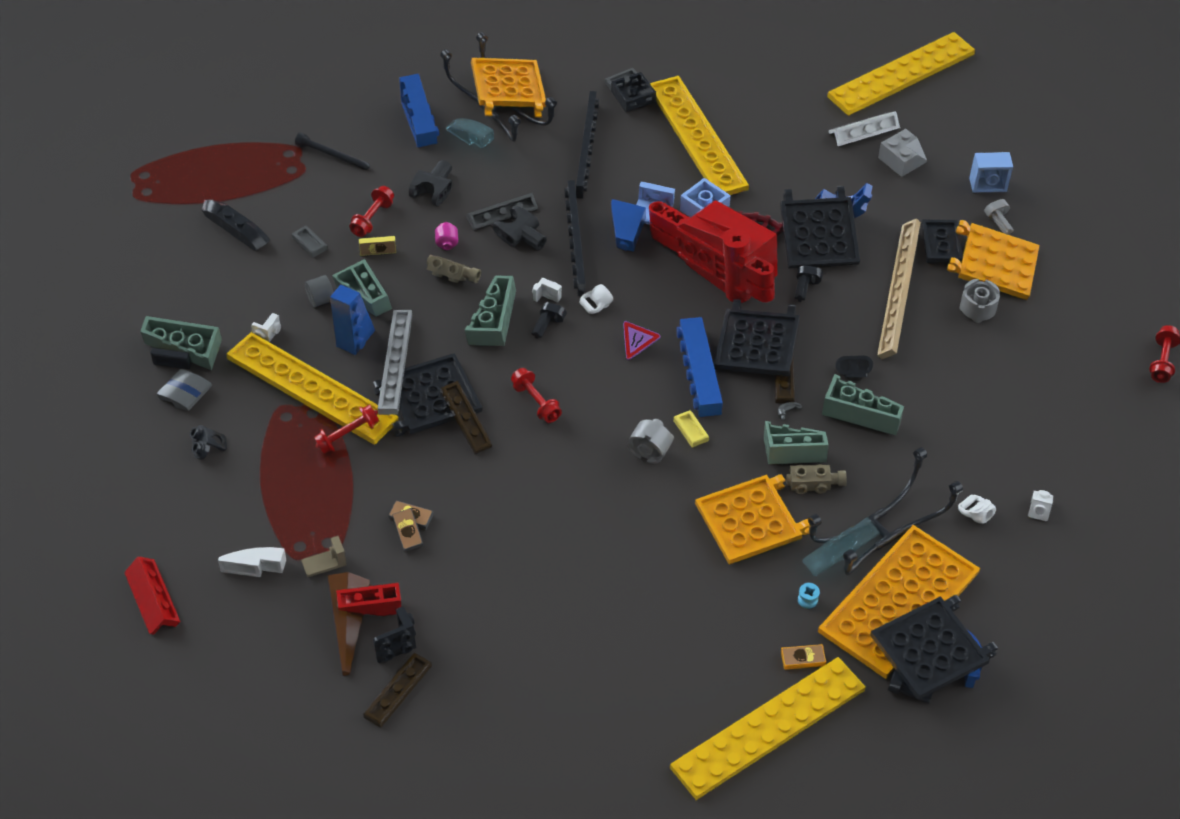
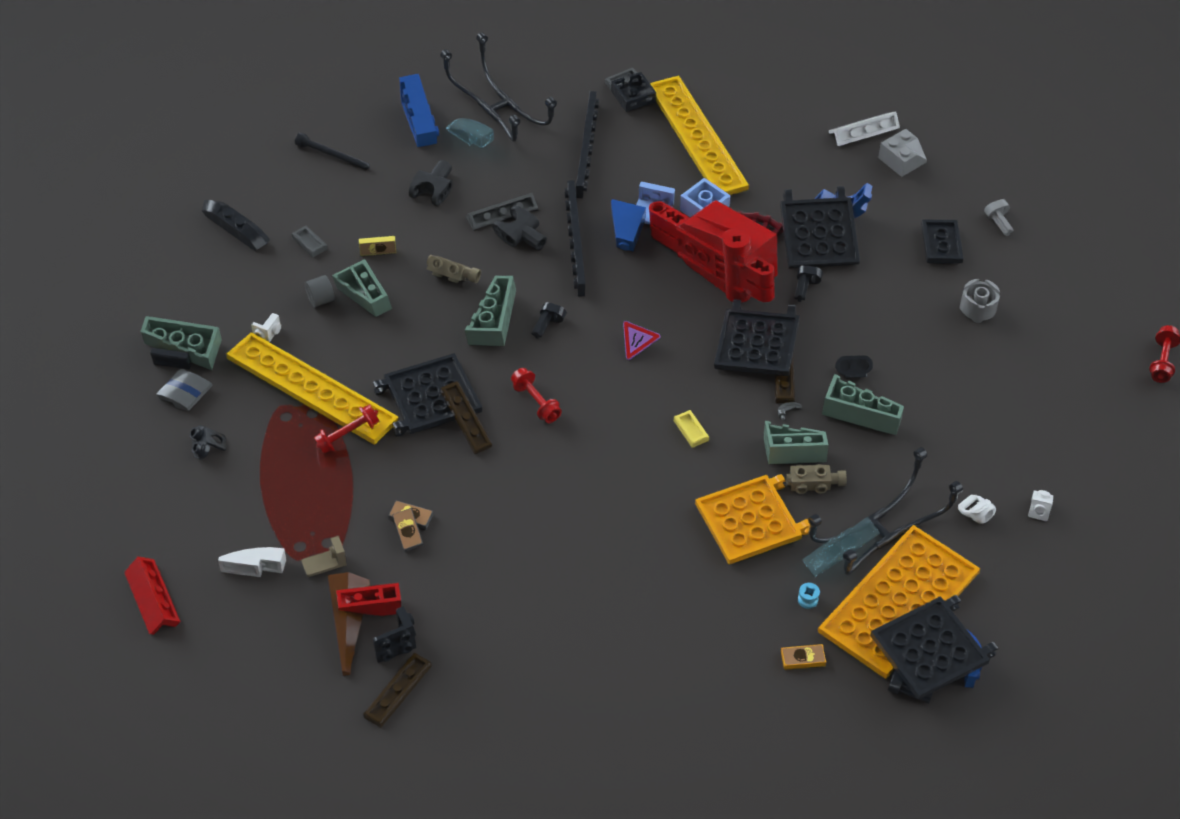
clear red piece [130,142,306,204] -> none
blue wedge [330,284,375,355] -> none
red piece [349,186,394,237] -> none
light grey plate [378,310,413,415] -> none
dark pink head [435,222,458,250] -> none
light orange plate [471,58,546,118] -> none
white bracket [532,278,562,303] -> none
white piece [579,284,613,314] -> none
light grey brick [628,419,674,464] -> none
yellow plate [670,657,866,800] -> none
blue brick [676,317,723,417] -> none
yellow plate [827,32,975,116] -> none
tan plate [877,218,920,359] -> none
light orange plate [947,220,1040,300] -> none
light blue brick [969,152,1013,193] -> none

